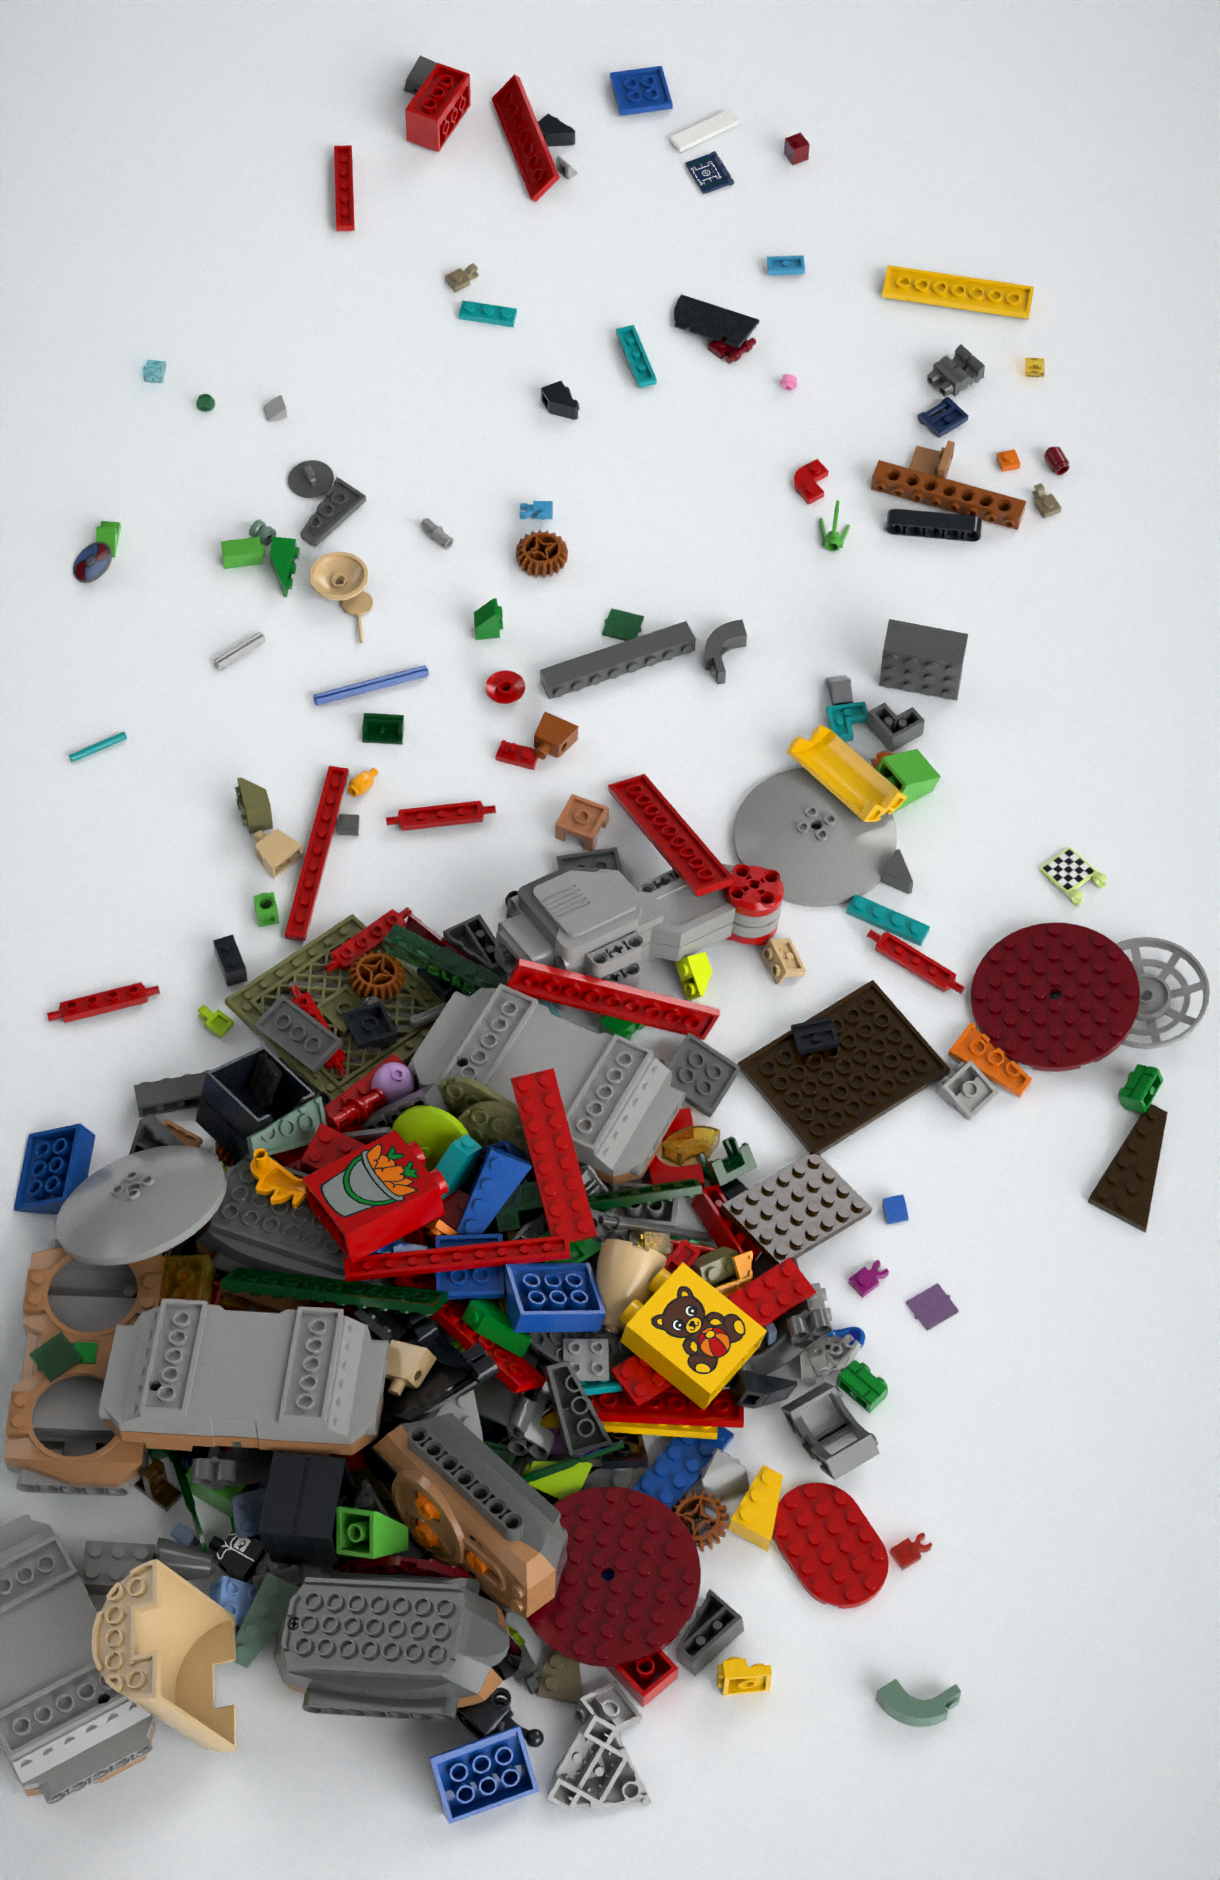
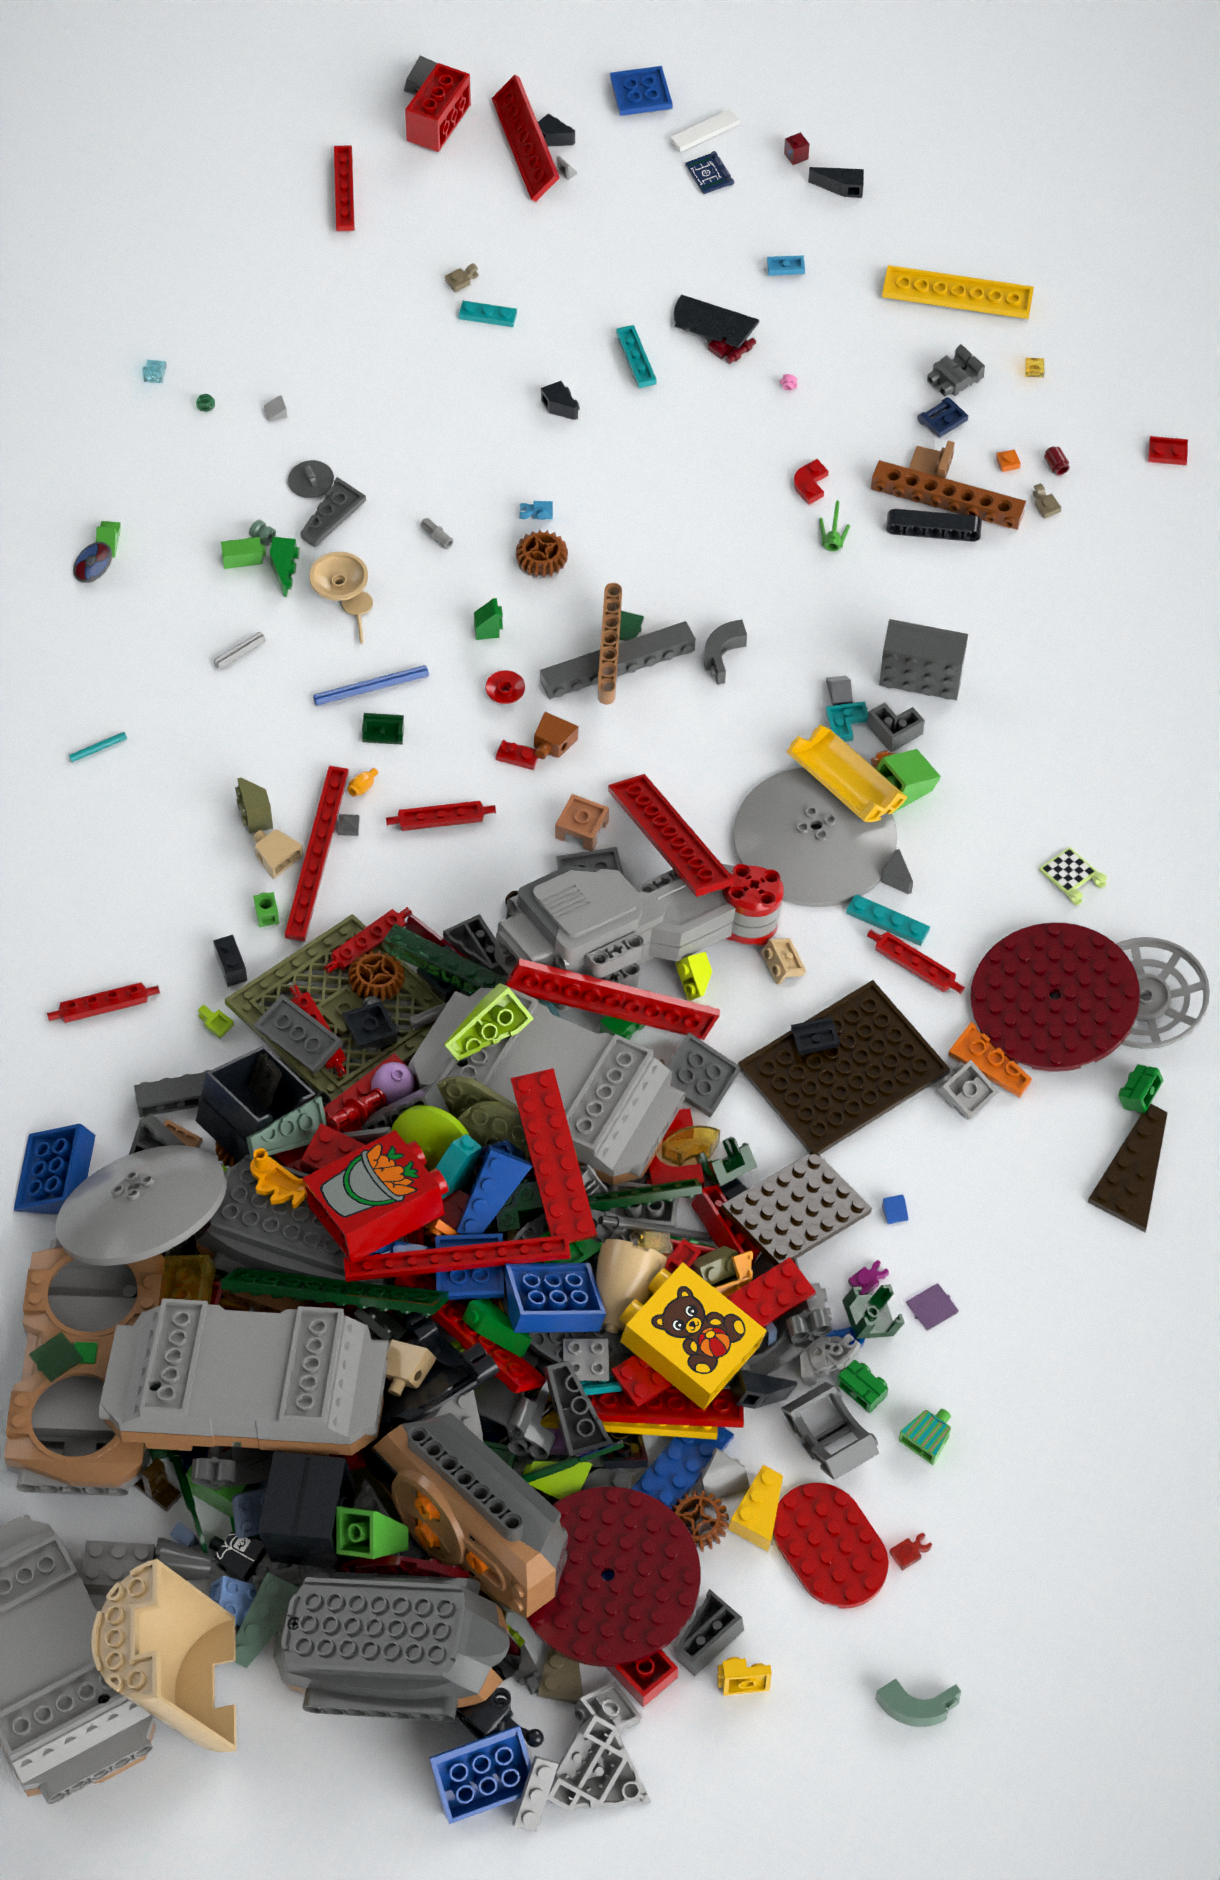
none -> lime wedge [443,983,534,1061]
none -> plate [512,1756,559,1832]
none -> medium nougat beam [598,583,622,705]
none -> black slope [808,167,864,198]
none -> dark green panel [842,1284,905,1339]
none -> bright green torso [899,1408,951,1465]
none -> red plate [1148,436,1188,465]

